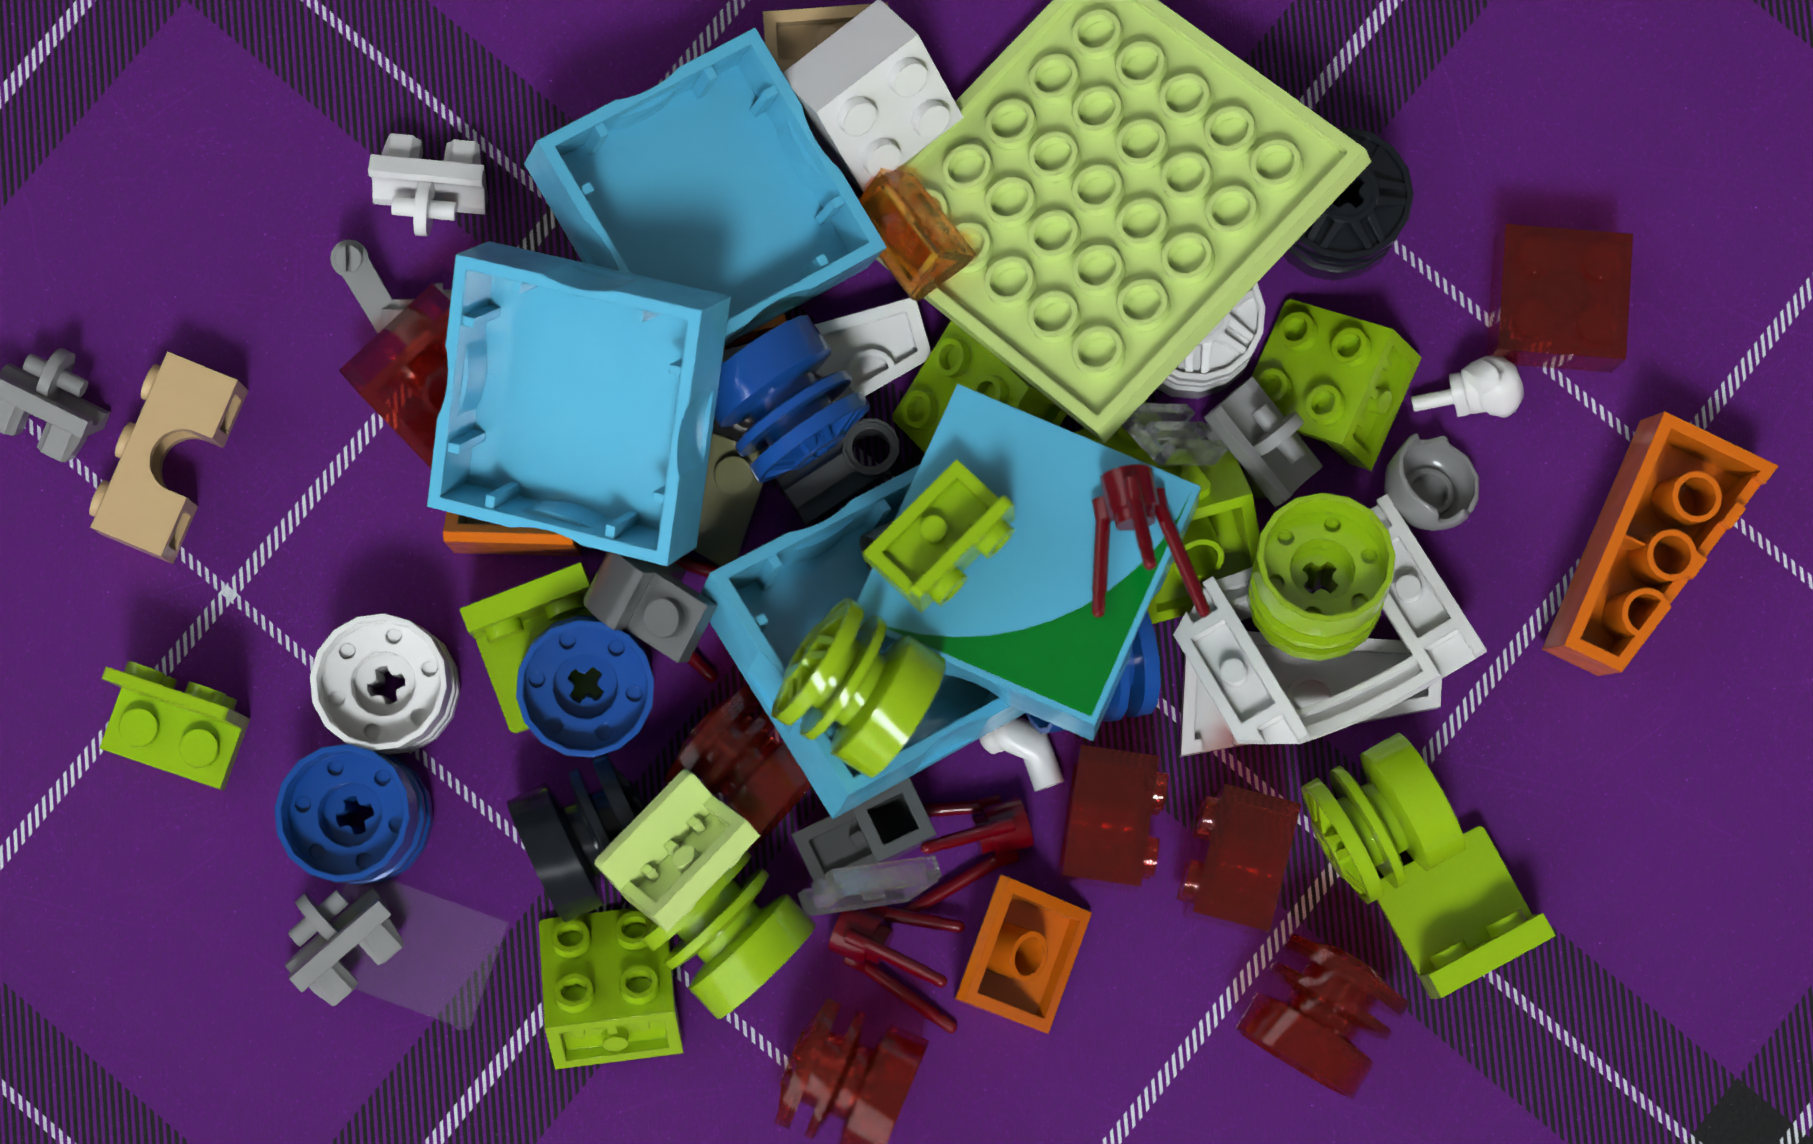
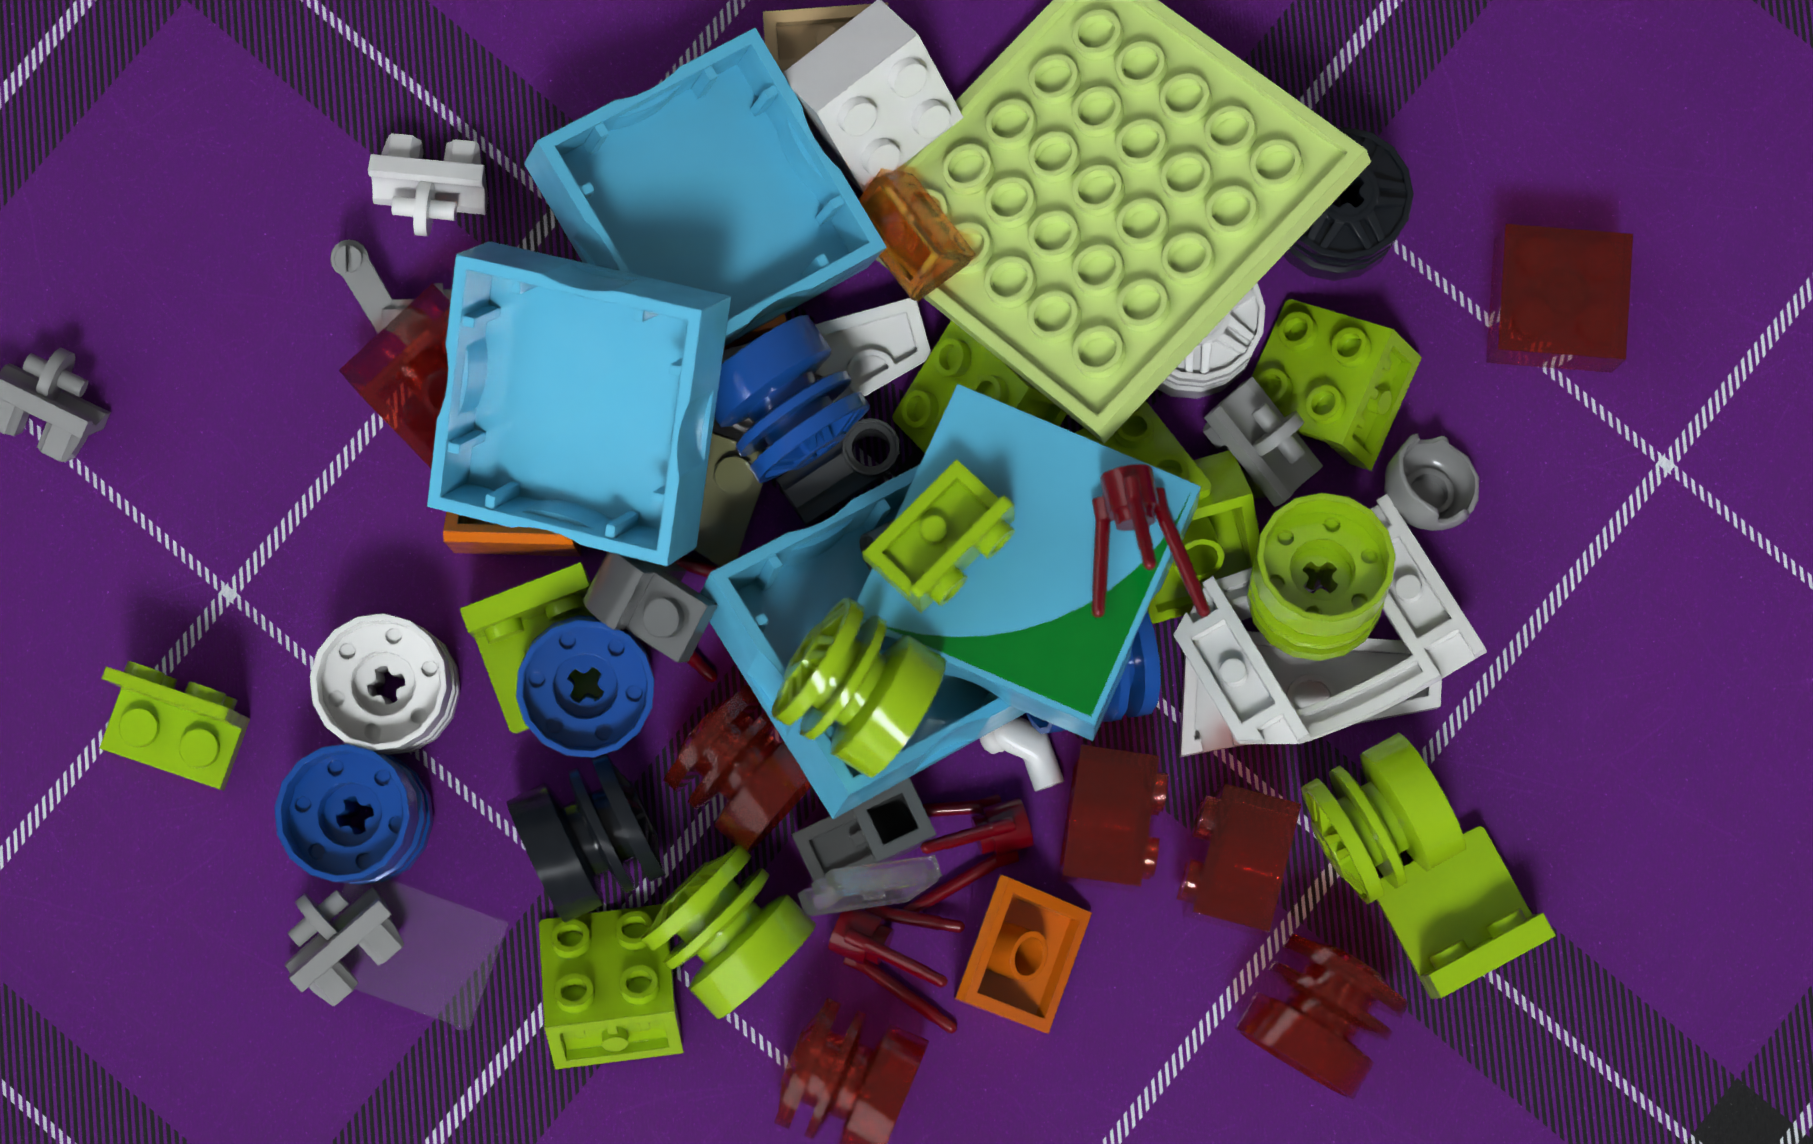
tan arch [89,351,248,564] -> none
yellowish green bracket [595,769,760,932] -> none
clear tile [1122,403,1229,465] -> none
white piece [1411,356,1524,418] -> none
orange wedge [1542,411,1778,676] -> none

